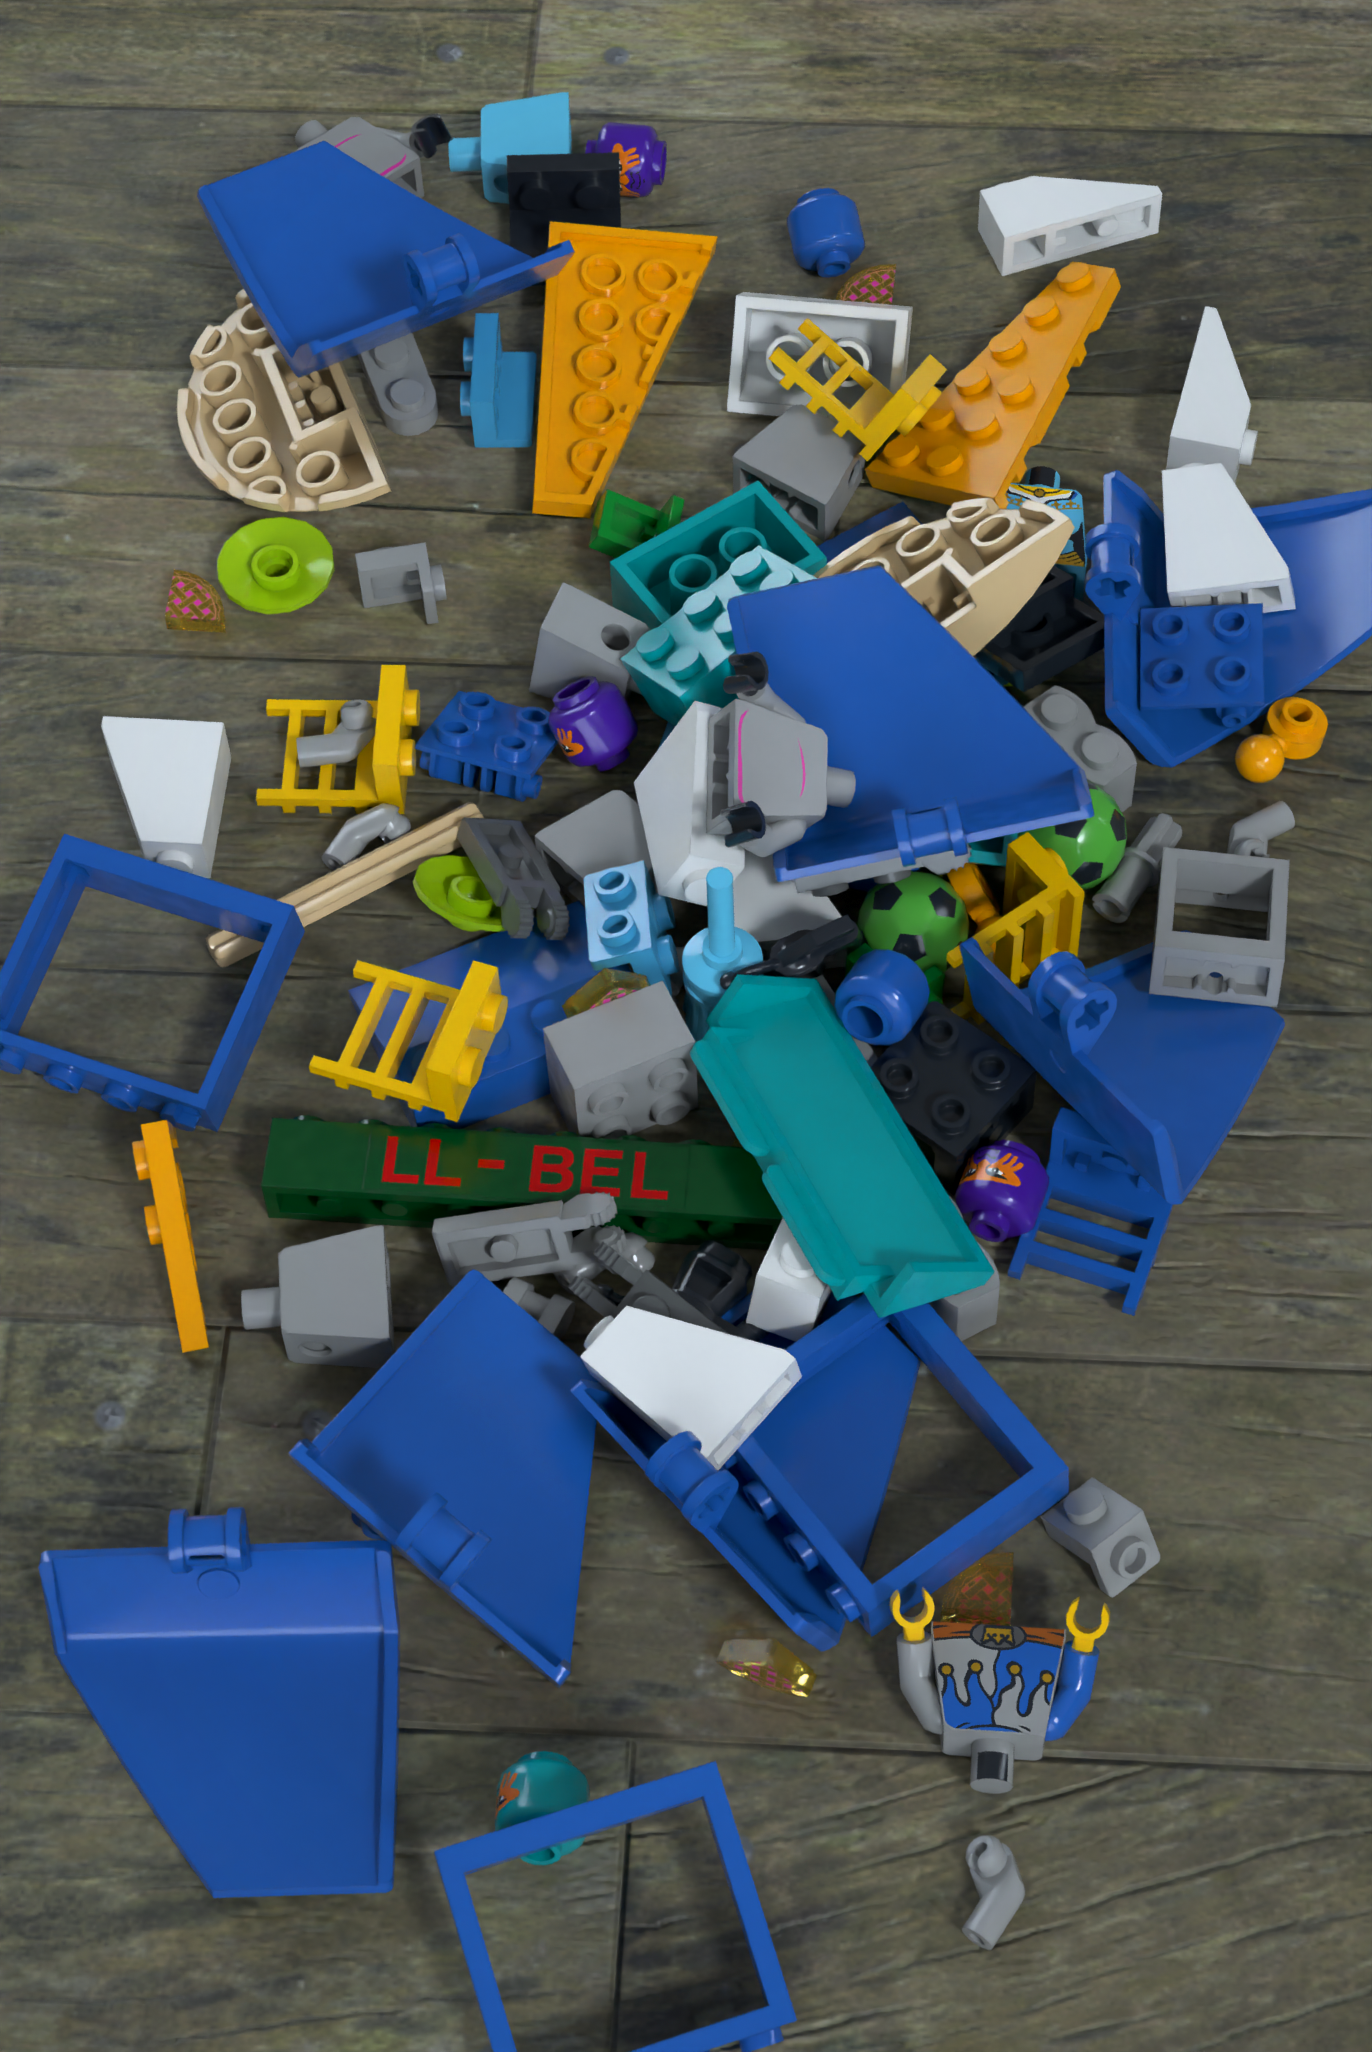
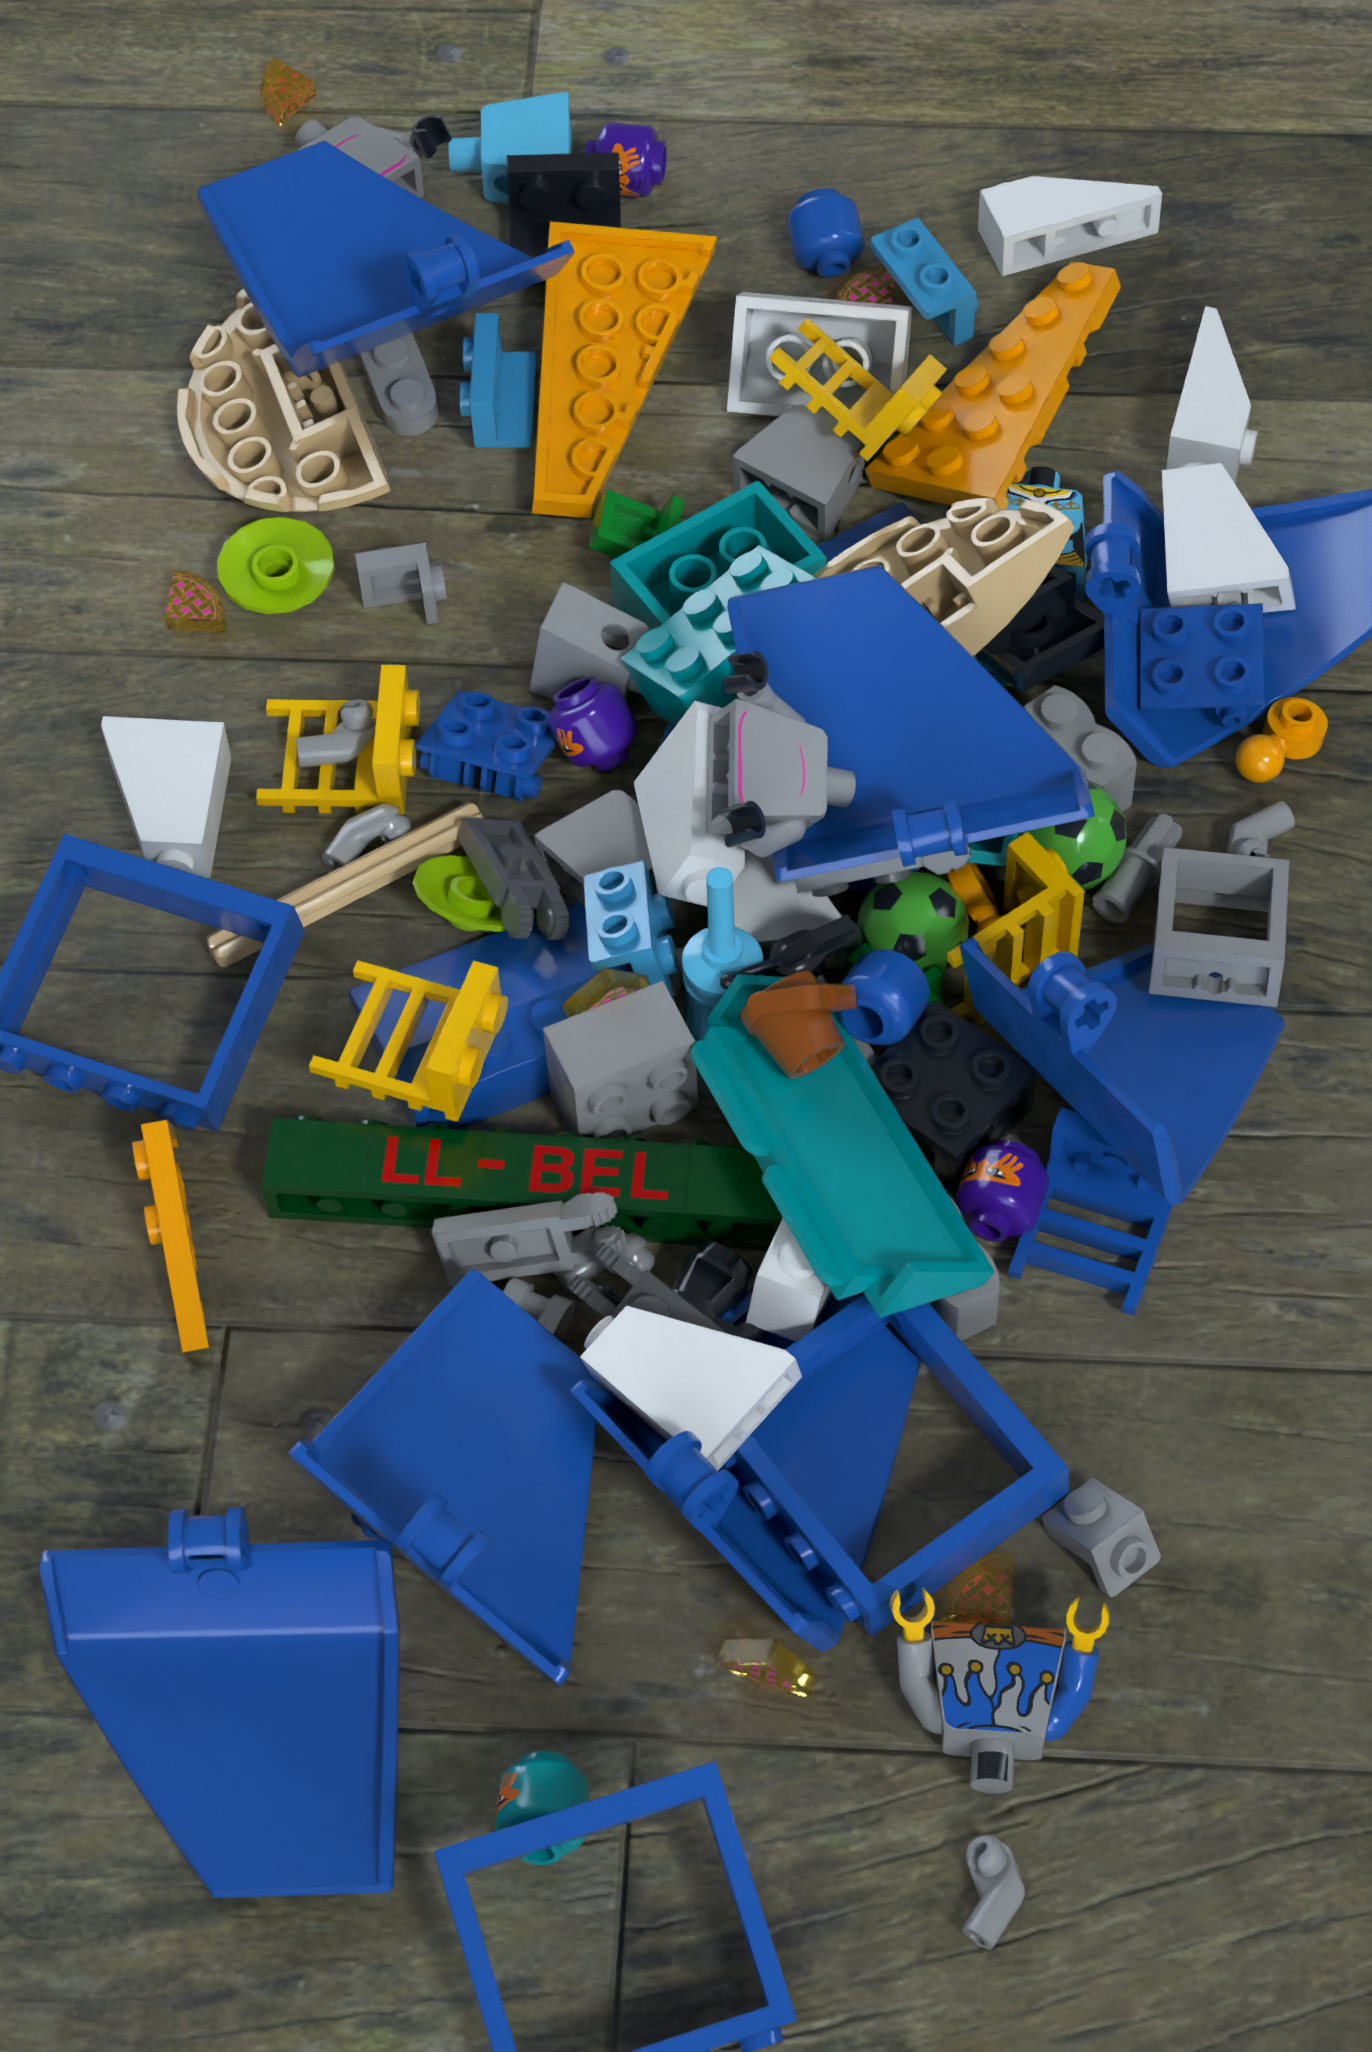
light grey torso [241,1225,395,1368] -> none
none -> clear yellow tile [261,57,316,126]
none -> dark orange piece [740,971,857,1079]
none -> dark azure bracket [871,217,979,346]

